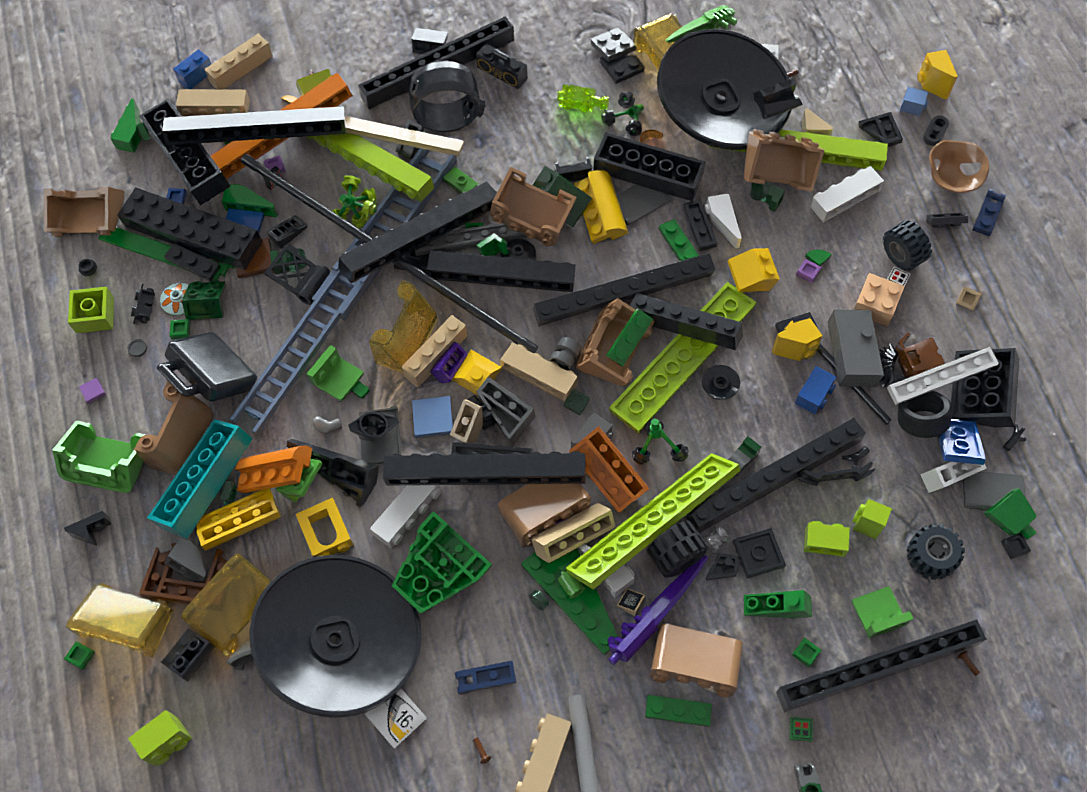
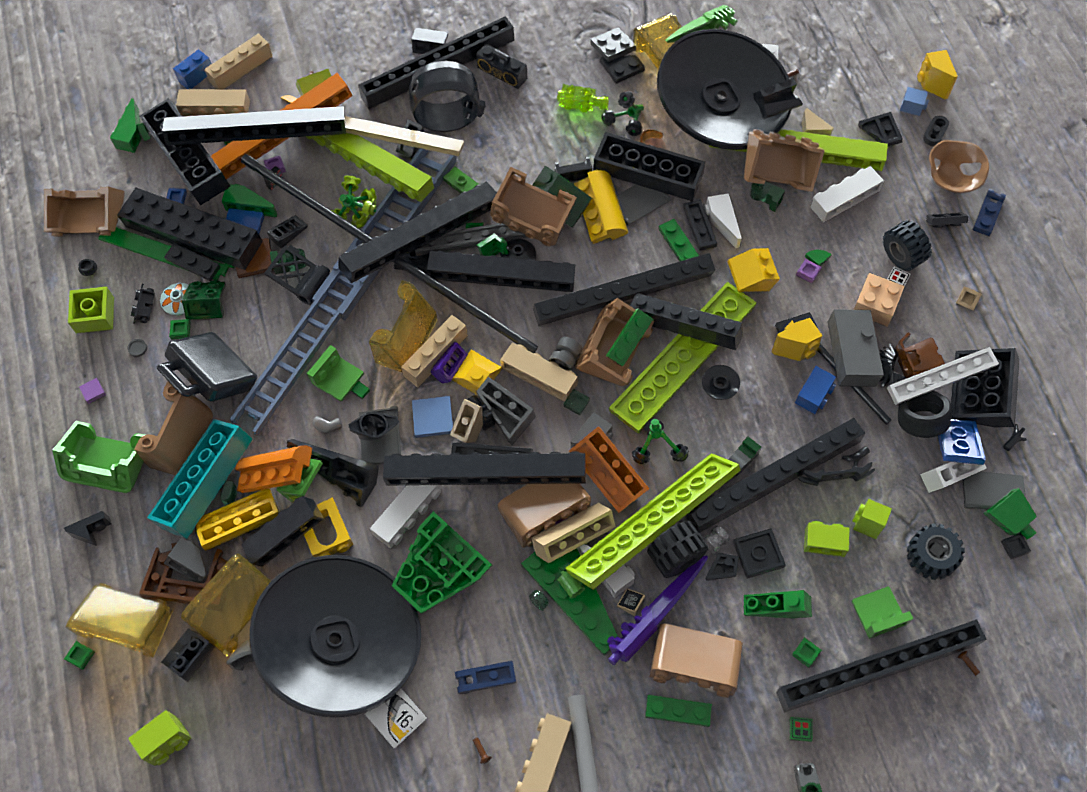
none -> black brick [241,496,324,567]

